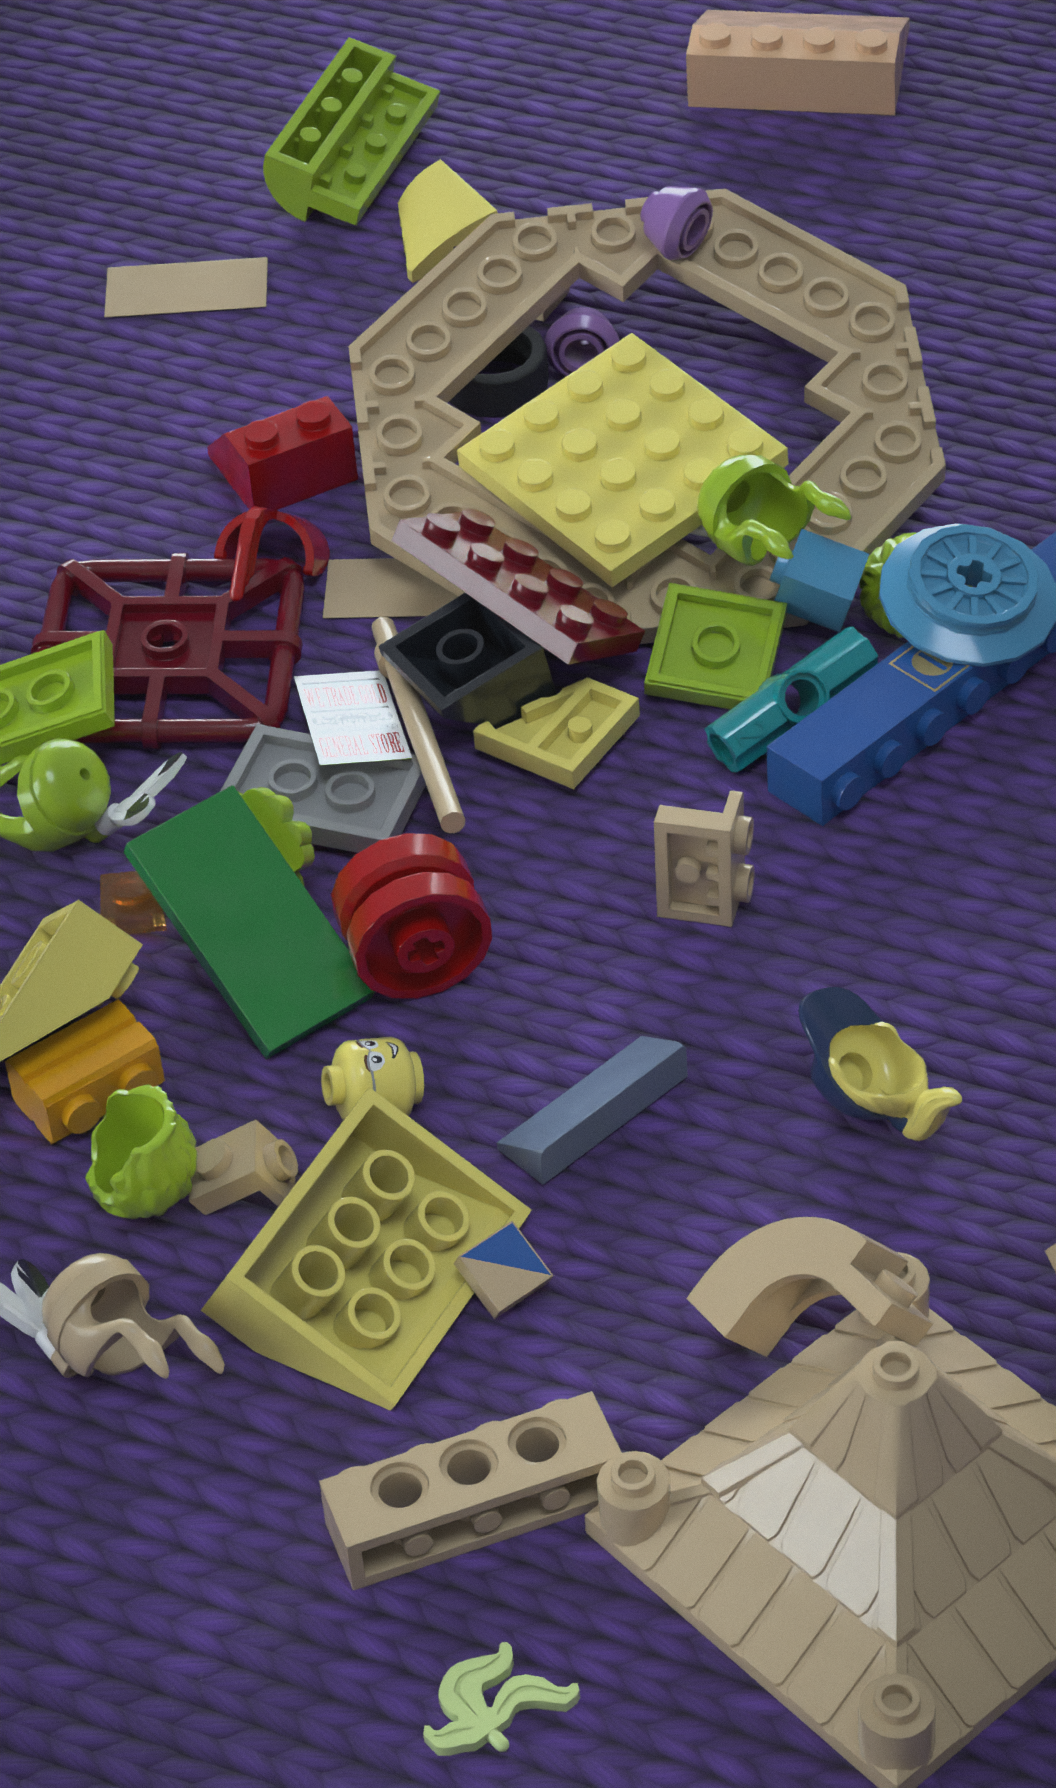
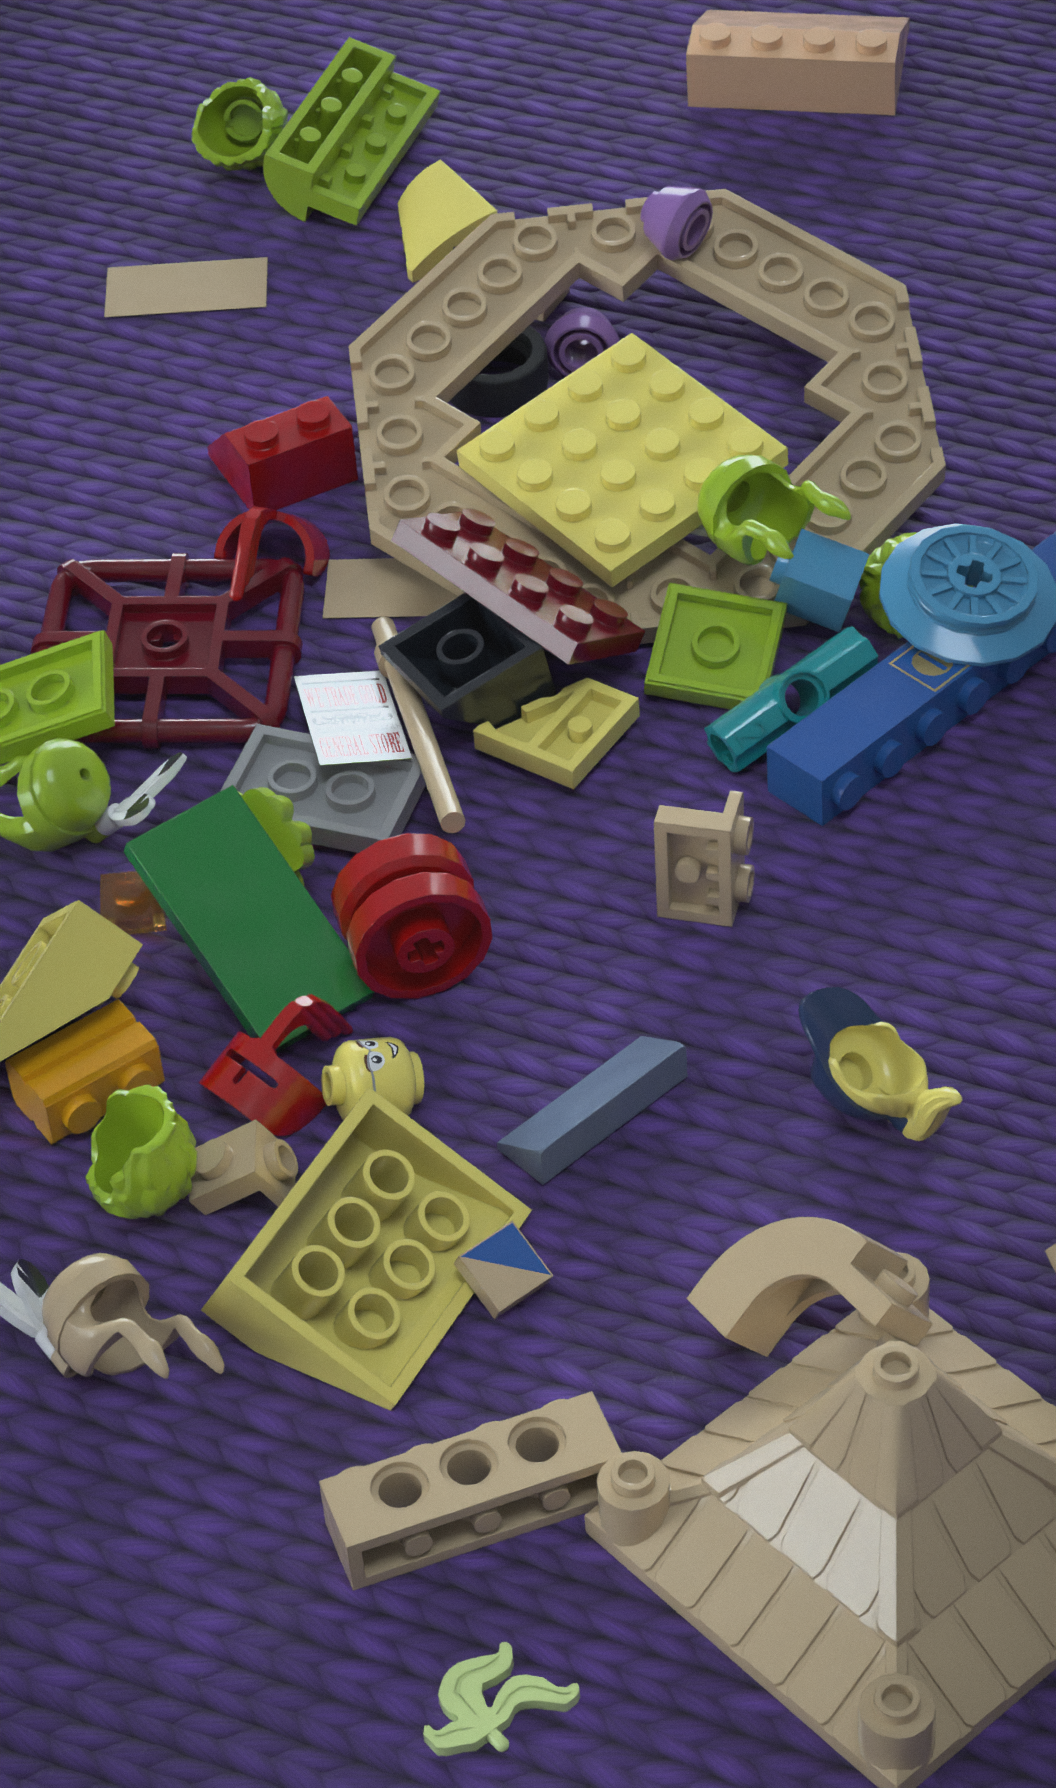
none -> lime hair [191,77,288,171]
none -> red helmet [198,994,353,1136]

